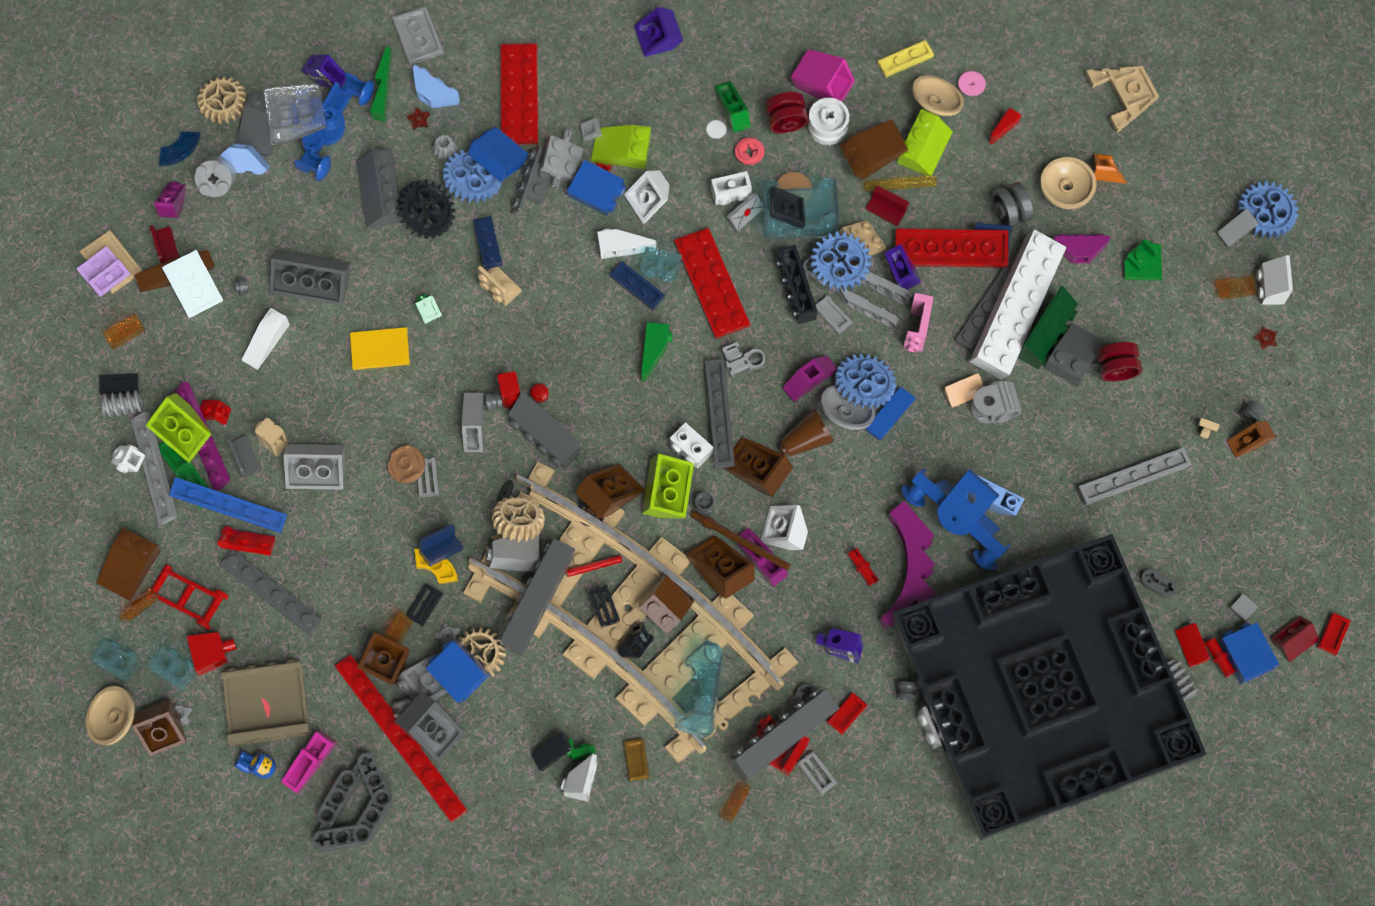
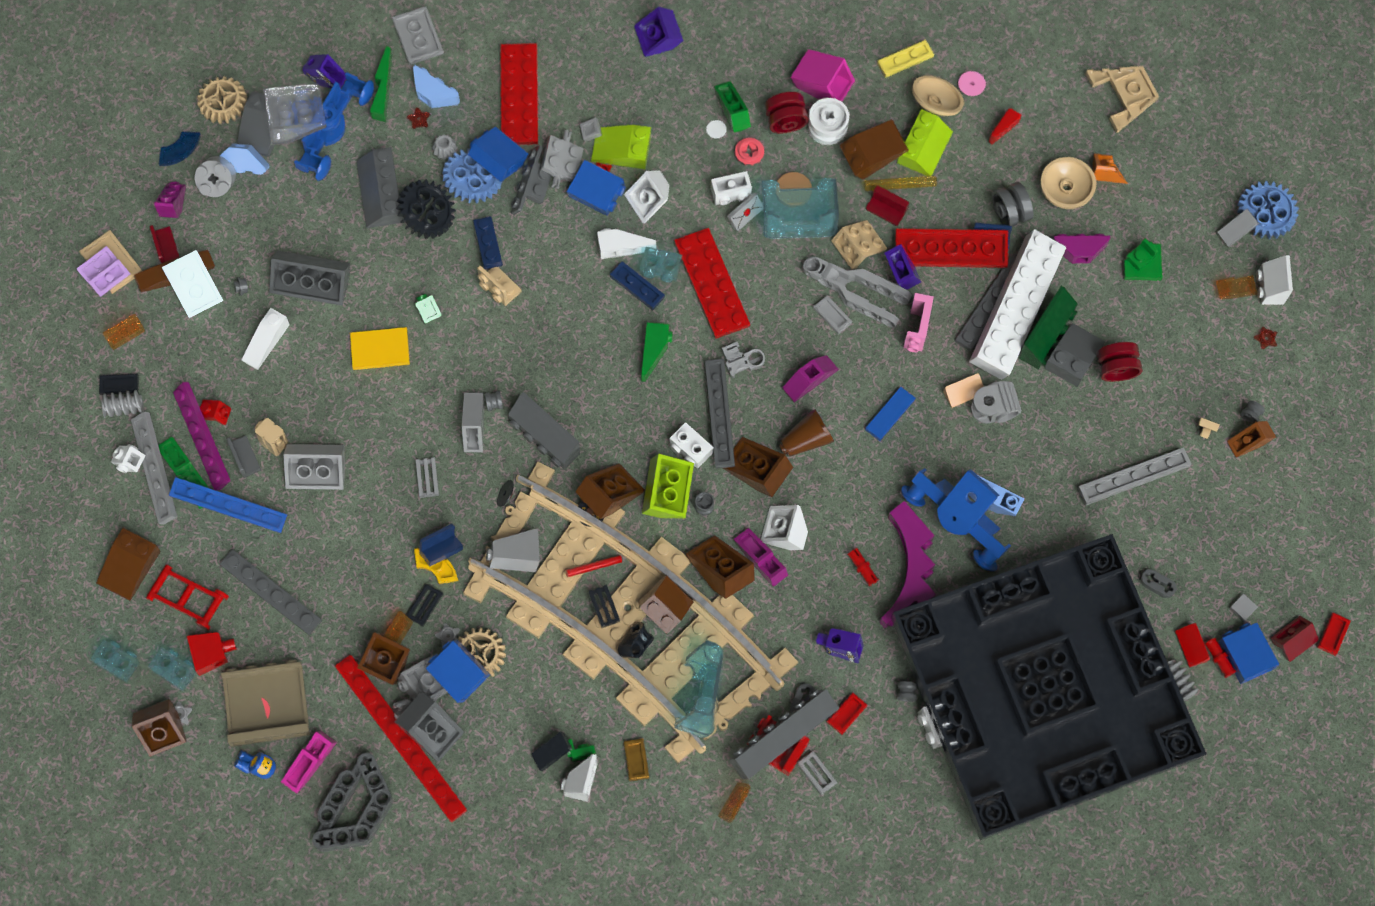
tan dish [86,686,134,746] -> none
clear orange slope [118,588,159,622] -> none
lime slope [145,393,212,463] -> none
red plate [217,526,276,556] -> none
medium nougat tile [387,445,426,484] -> none
tan gear [492,495,545,543] -> none
red brick [497,371,521,410] -> none
dark grey brick [498,539,575,657] -> none
red tile [531,384,549,403] -> none
reddish brown bar [691,511,791,570] -> none
black tile [769,186,806,229] -> none
black brick [775,244,818,324] -> none
medium blue gear [811,231,872,292] -> none
light grey dish [820,385,875,430] -> none
medium blue gear [834,354,897,409] -> none

